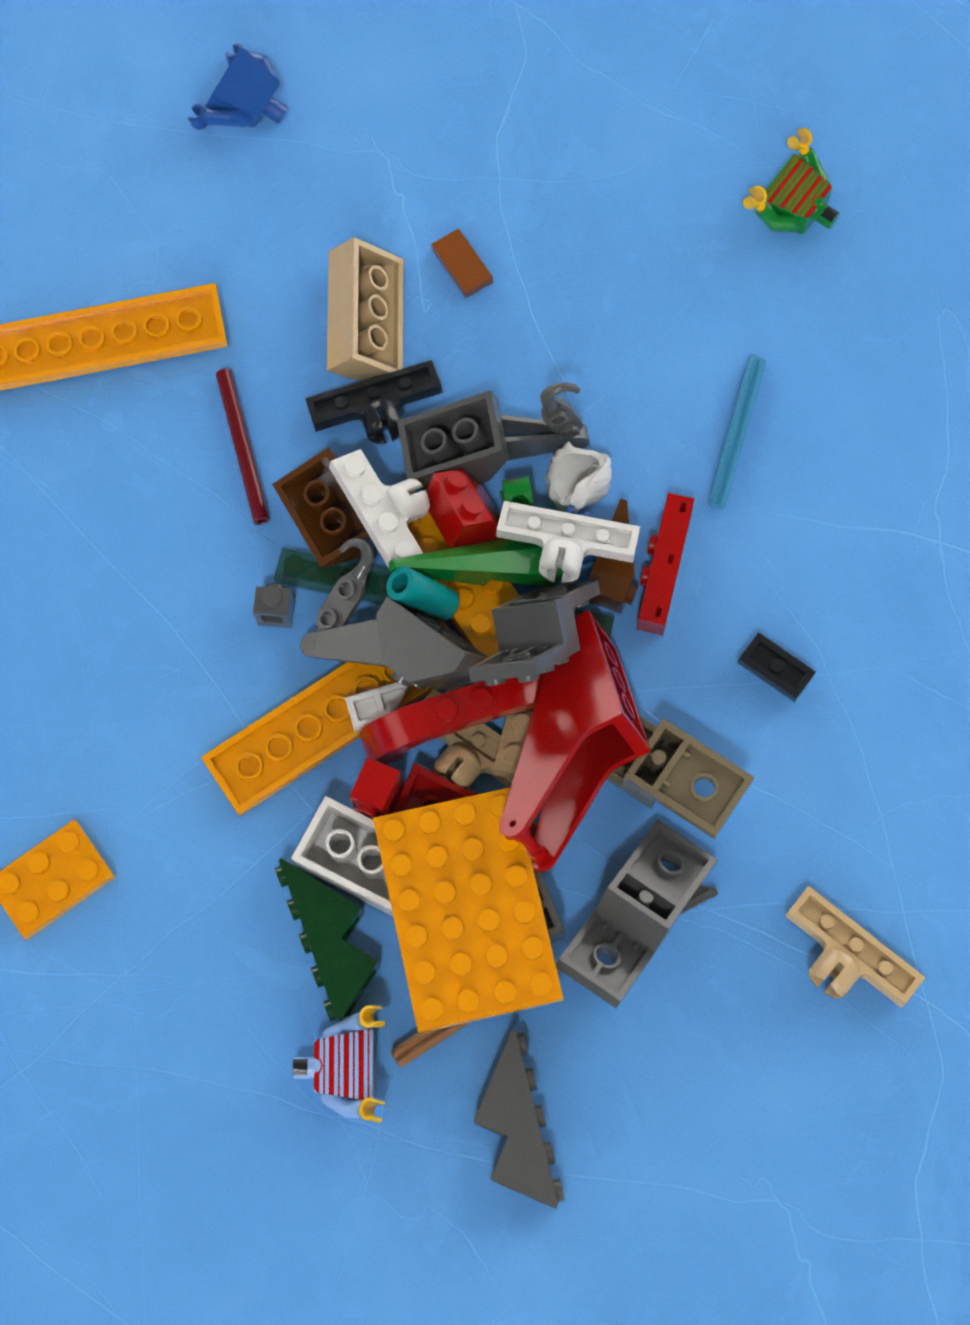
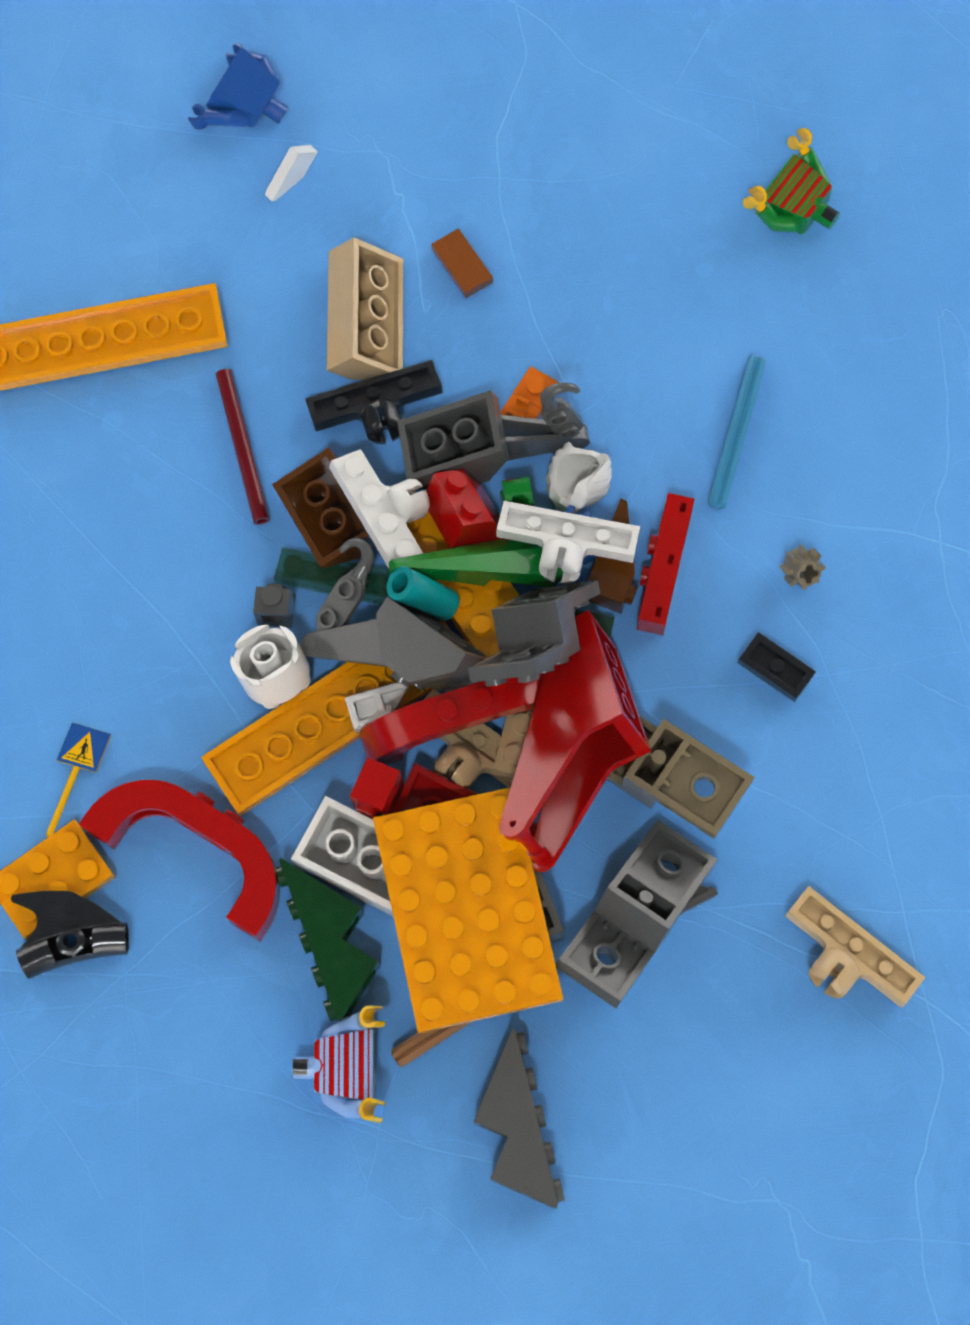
none -> black pin [11,891,129,979]
none -> piece [46,723,111,837]
none -> red arch [78,780,280,942]
none -> white brick [230,625,311,709]
none -> white tile [265,145,318,202]
none -> orange plate [501,366,559,419]
none -> dark tan gear [779,544,826,590]

